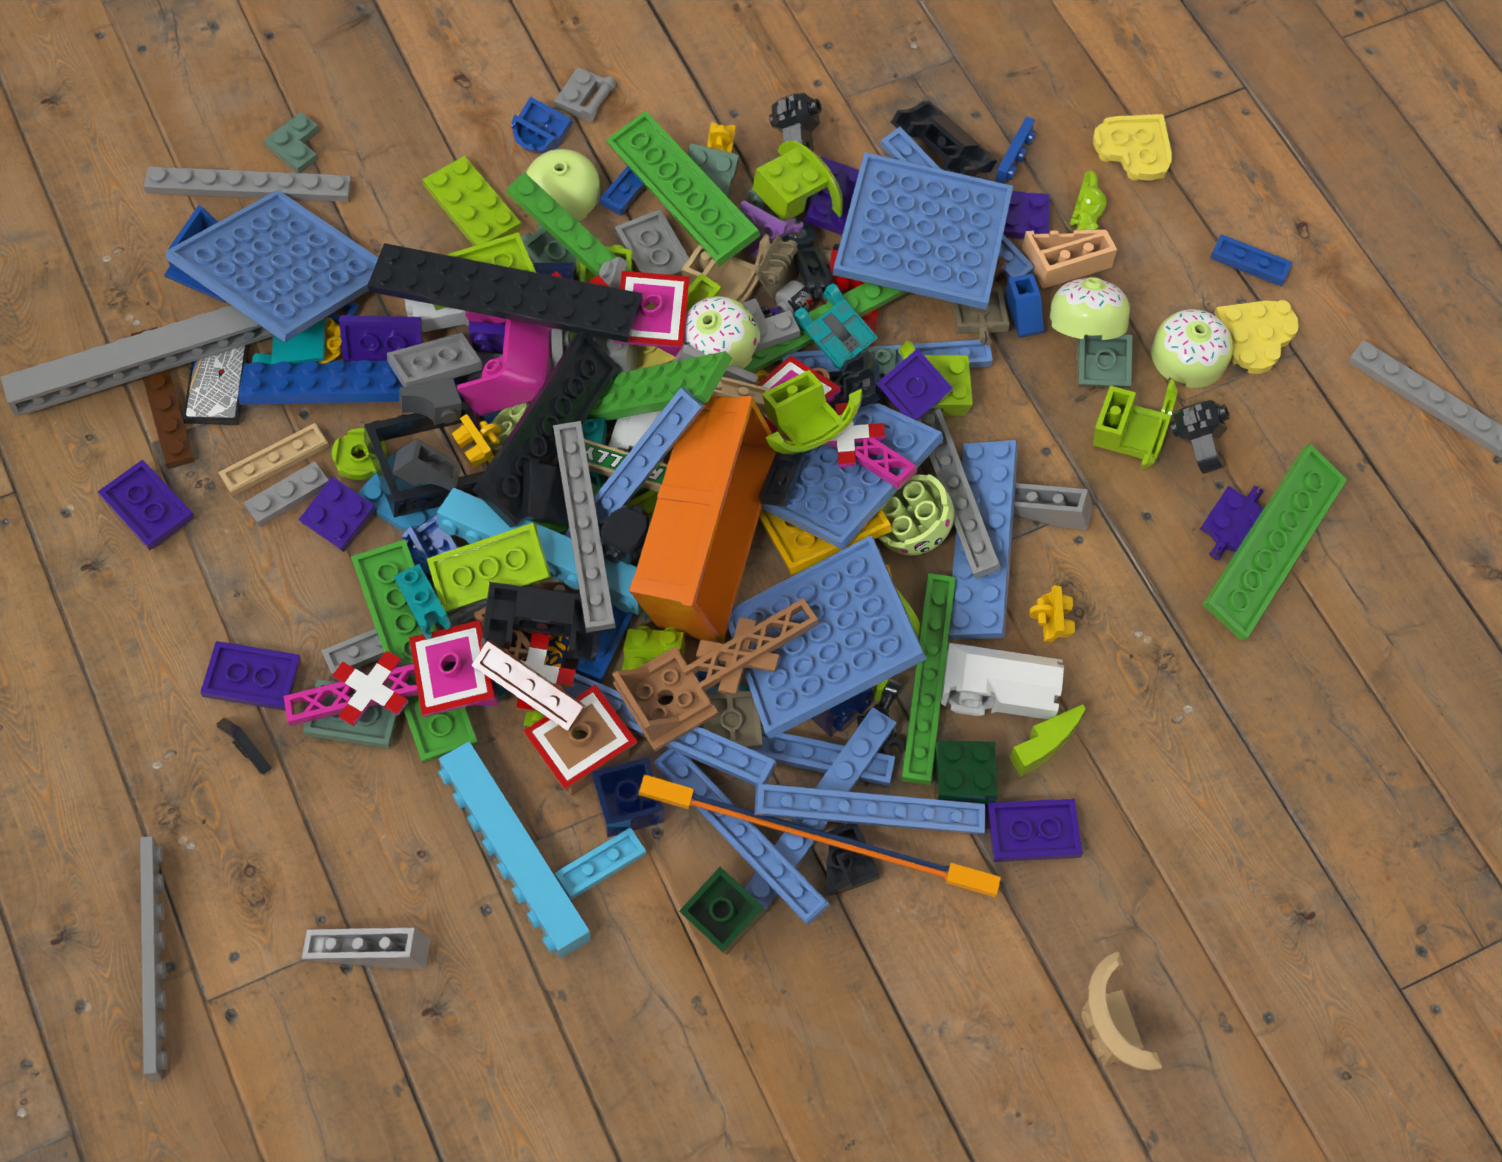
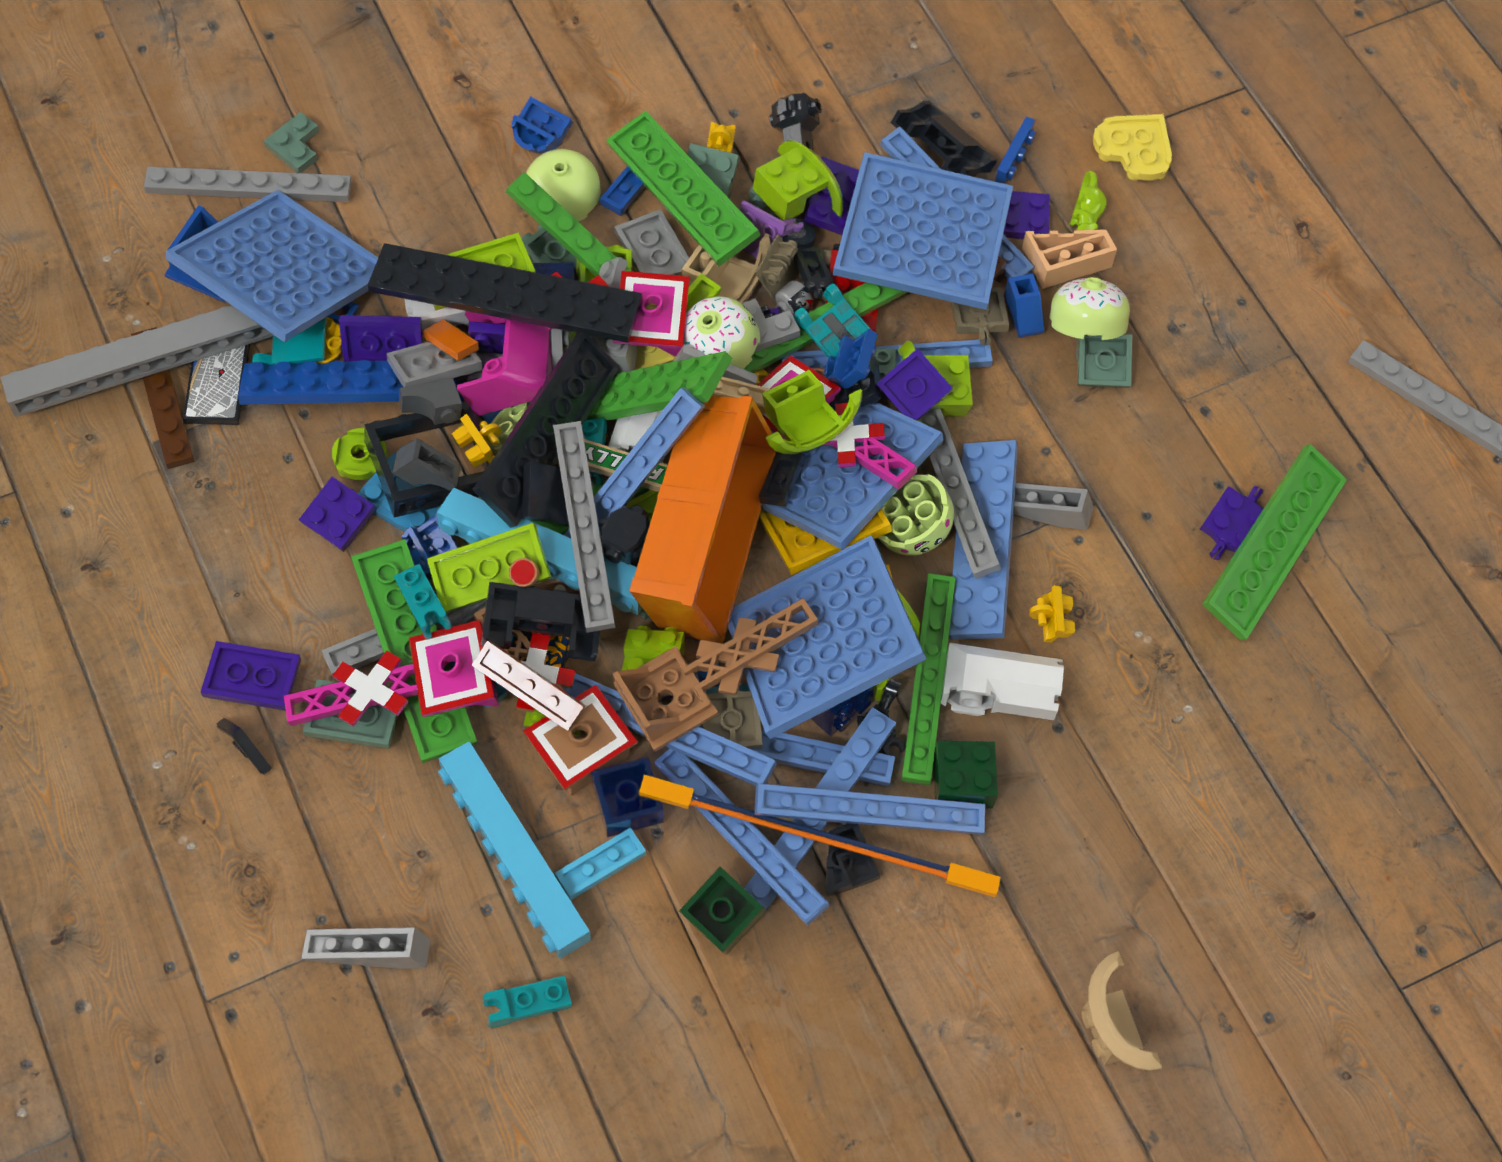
dark purple plate [98,459,194,551] -> none
light grey plate [140,836,168,1082] -> none
tan tile [218,423,329,497] -> none
light grey plate [244,461,329,527] -> none
lime plate [422,156,522,246] -> none
light grey plate [554,67,617,122] -> none
blue plate [575,604,635,684] -> none
dark purple plate [987,799,1082,862] -> none
lime slope [1010,704,1086,777] -> none
lime piece [1093,379,1178,471] -> none
cylinder [1151,309,1233,388] -> none
black piece [1171,400,1230,474] -> none
blue plate [1210,234,1292,287] -> none
light yellow plate [1214,300,1299,374] -> none
none -> orange tile [423,319,479,361]
none -> teal plate [483,976,572,1028]
none -> red tile [509,558,539,587]
none -> blue slope [824,329,877,389]

